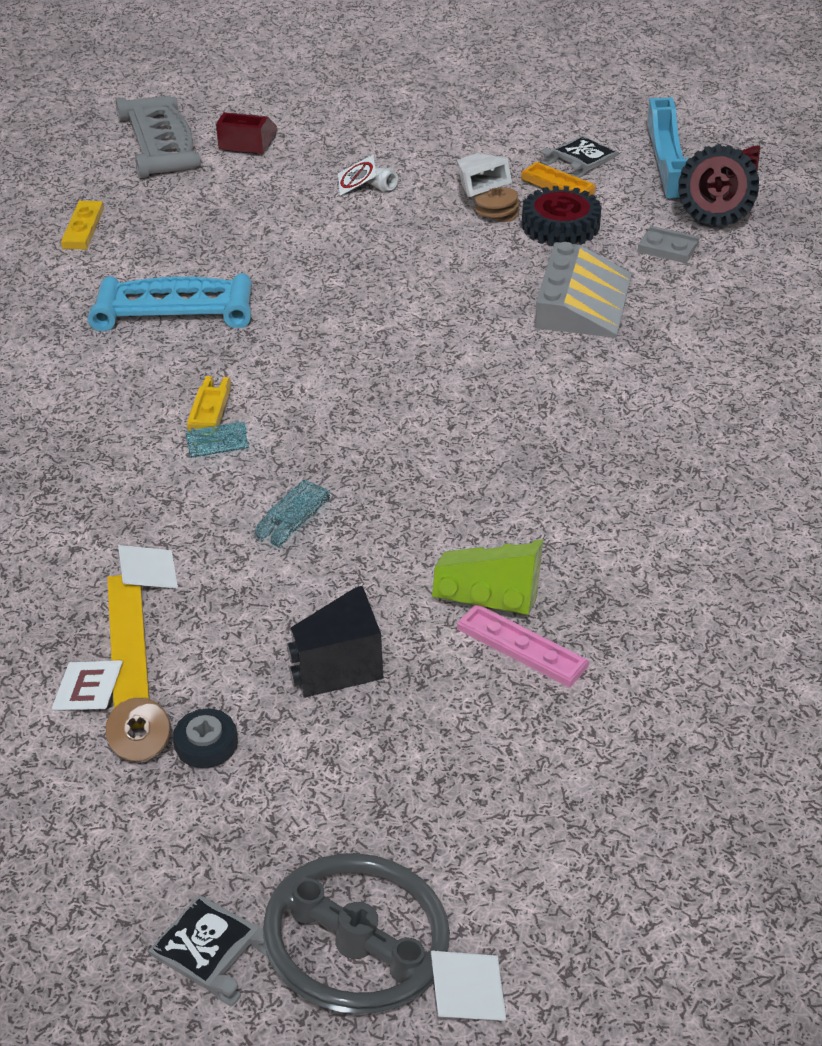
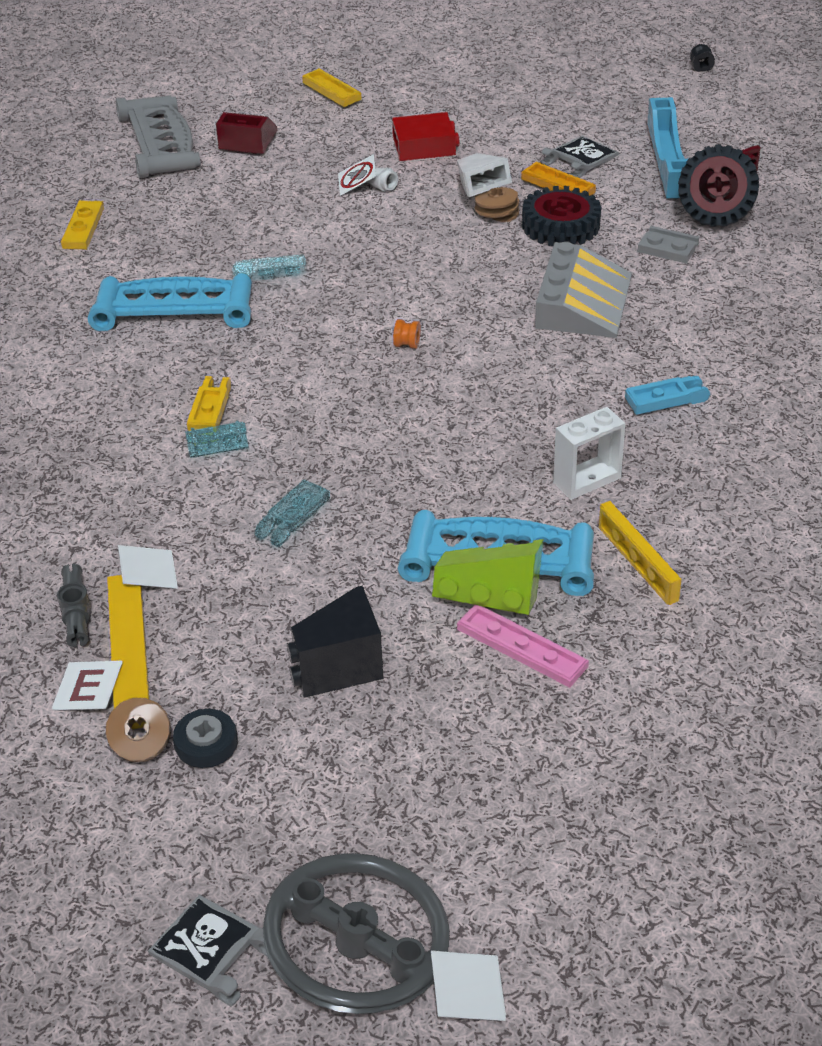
none -> dark grey pin [57,564,92,647]
none -> clear light blue hinge [231,254,306,277]
none -> yellow plate [302,68,362,107]
none -> red brick [392,112,460,161]
none -> orange wheel [393,319,421,349]
none -> medium azure piece [398,510,594,596]
none -> white window [553,407,625,500]
none -> yellow tile [598,501,682,605]
none -> medium azure hinge [625,375,711,415]
none -> black wheel [689,44,715,72]

